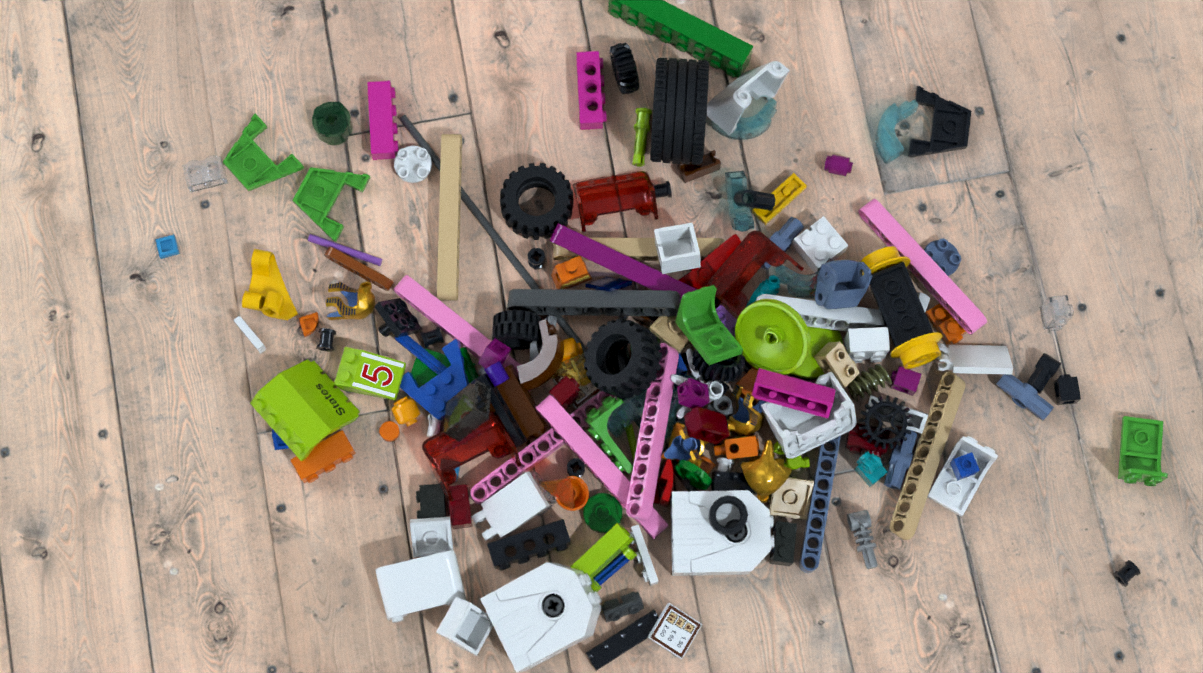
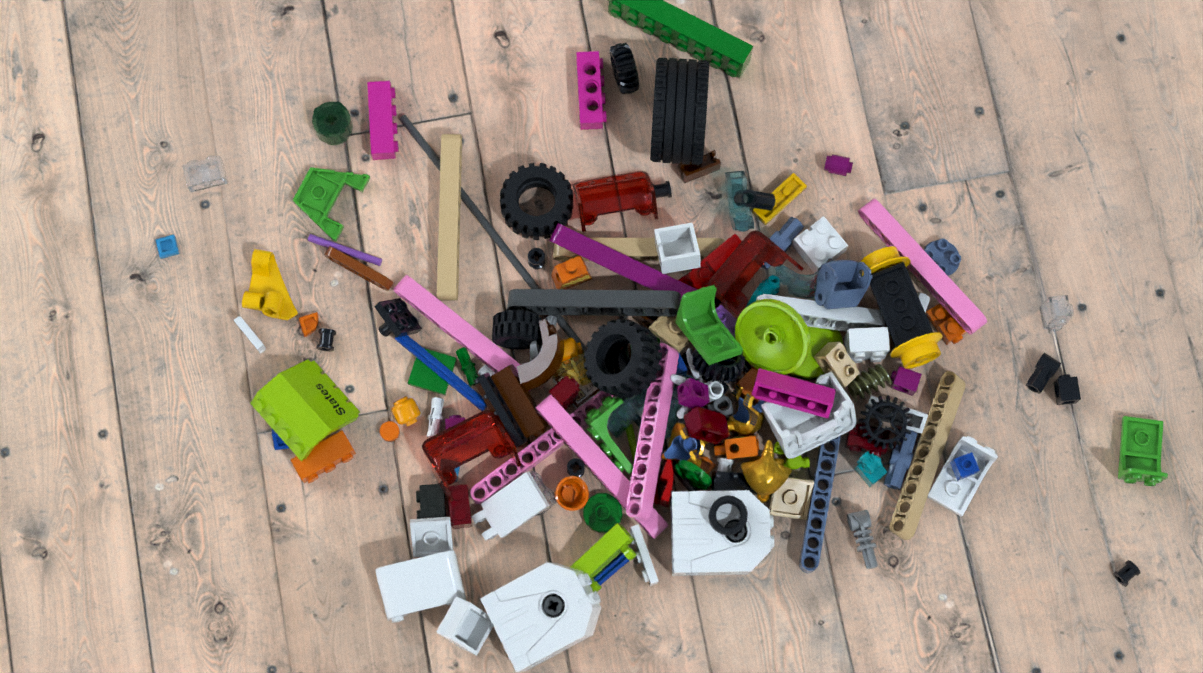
bright green wing [223,113,304,191] -> none
pearl gold piece [326,281,375,320] -> none
lime slope [334,347,406,401] -> none
white dish [394,146,432,183] -> none
blue wing [400,339,472,421] -> none
black bush [420,326,444,348] -> none
clear smoke brick [443,379,491,442] -> none
magenta brick [478,338,511,369] -> none
dark purple beam [485,361,510,387] -> none
black brick [487,519,571,571] -> none
clear orange slope [539,477,574,509] -> none
clear blue piece [585,277,632,292] -> none
black hinge [585,609,659,671] -> none
dark grey hinge [601,591,644,622] -> none
lime pin [632,108,652,167] -> none
tile [647,603,702,659] -> none
white windscreen [706,61,790,135] -> none
clear light blue arch [711,97,777,140] -> none
pearl dark grey brick [769,521,797,566] -> none
clear light blue arch [875,99,919,164] -> none
black wing [908,86,972,158] -> none
white tile [936,343,1013,374] -> none
sand blue piece [996,374,1054,421] -> none

